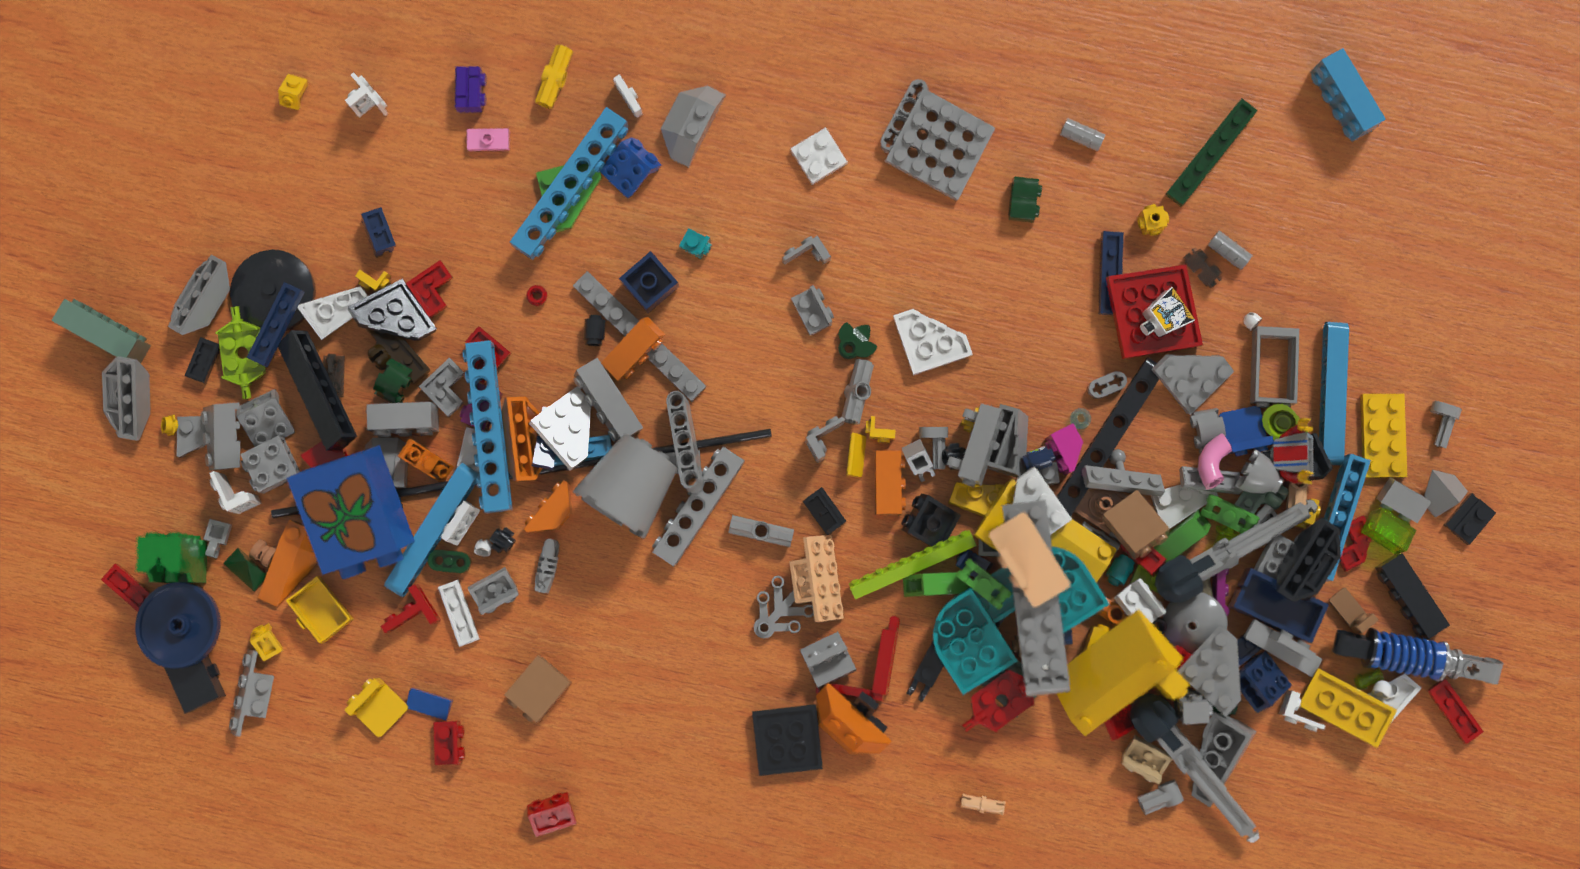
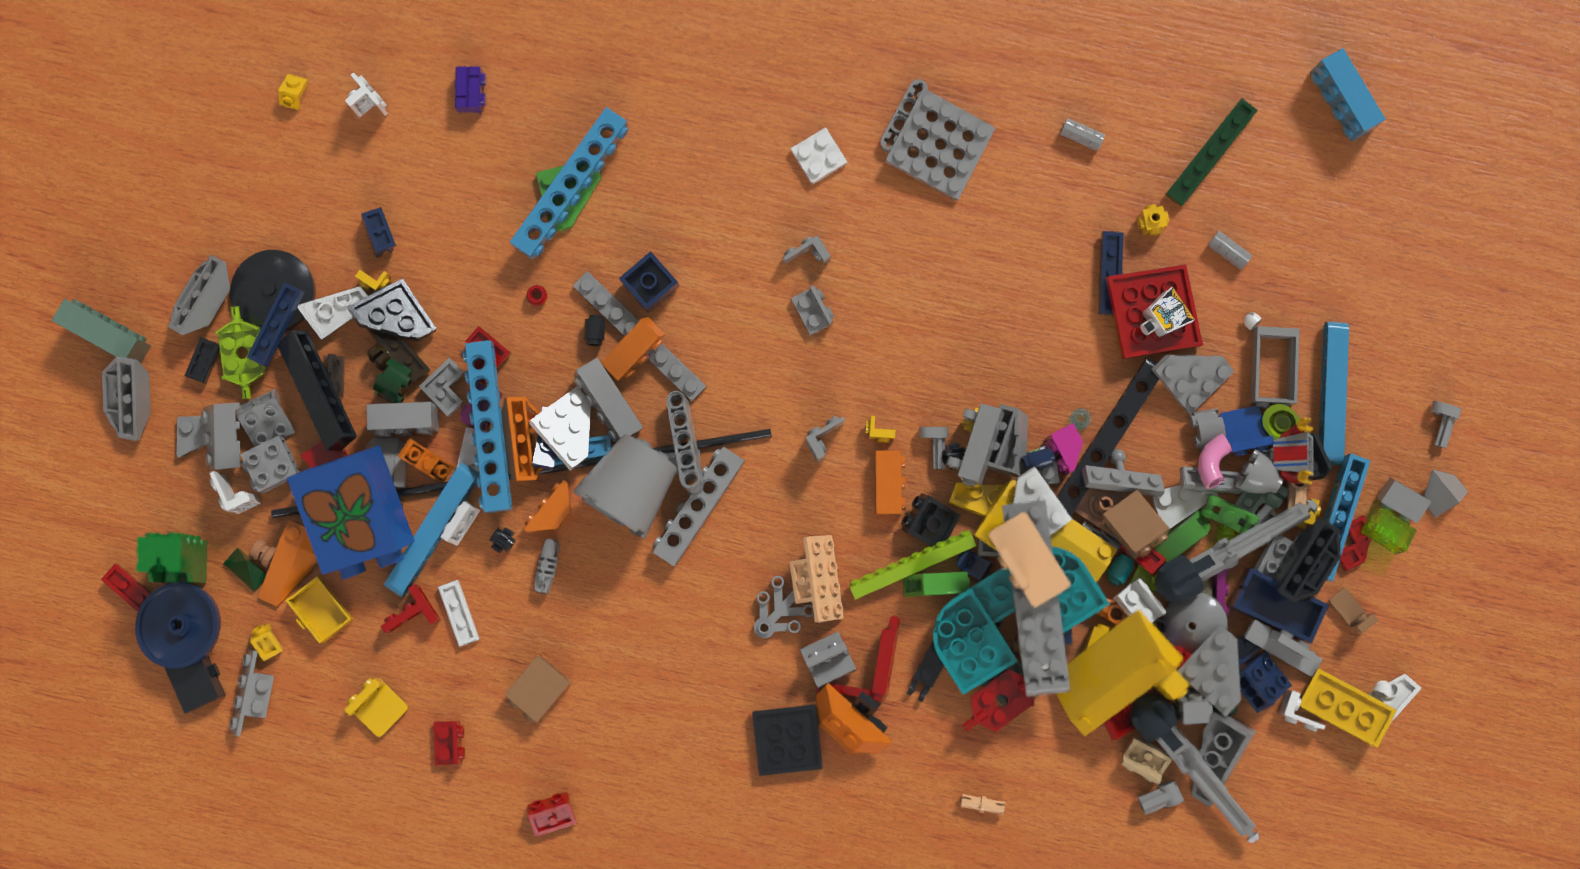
yellow plate [161,414,178,436] -> none
light grey plate [204,519,232,558] -> none
red plate [406,260,453,318] -> none
blue slope [407,688,453,721] -> none
dark green plate [428,550,471,573] -> none
bright pink plate [467,129,509,151] -> none
light grey bracket [468,567,519,615] -> none
white hinge [474,539,492,557] -> none
yellow piece [535,45,573,109] -> none
blue bracket [600,137,662,198] -> none
white plate [613,74,643,118] -> none
light grey wedge [661,86,726,168] -> none
teal bracket [679,228,712,259] -> none
light grey piece [728,515,794,547] -> none
black hinge [803,487,847,535] -> none
dark green plate [838,322,877,359] -> none
light grey piece [842,359,874,425] -> none
yellow slope [846,433,866,477] -> none
white plate [893,309,973,375] -> none
light grey brick [902,439,935,482] -> none
bright green plate [956,558,1013,610] -> none
dark green brick [1008,176,1042,223] -> none
light grey beam [1088,371,1127,399] -> none
clear smoke hinge [1183,248,1222,288] -> none
piece [1332,628,1504,684] -> none
clear neon green pin [1354,668,1384,690] -> none
yellow plate [1360,394,1407,478] -> none
black brick [1375,553,1450,639] -> none
red plate [1426,679,1484,744] -> none
black plate [1444,493,1496,545] -> none

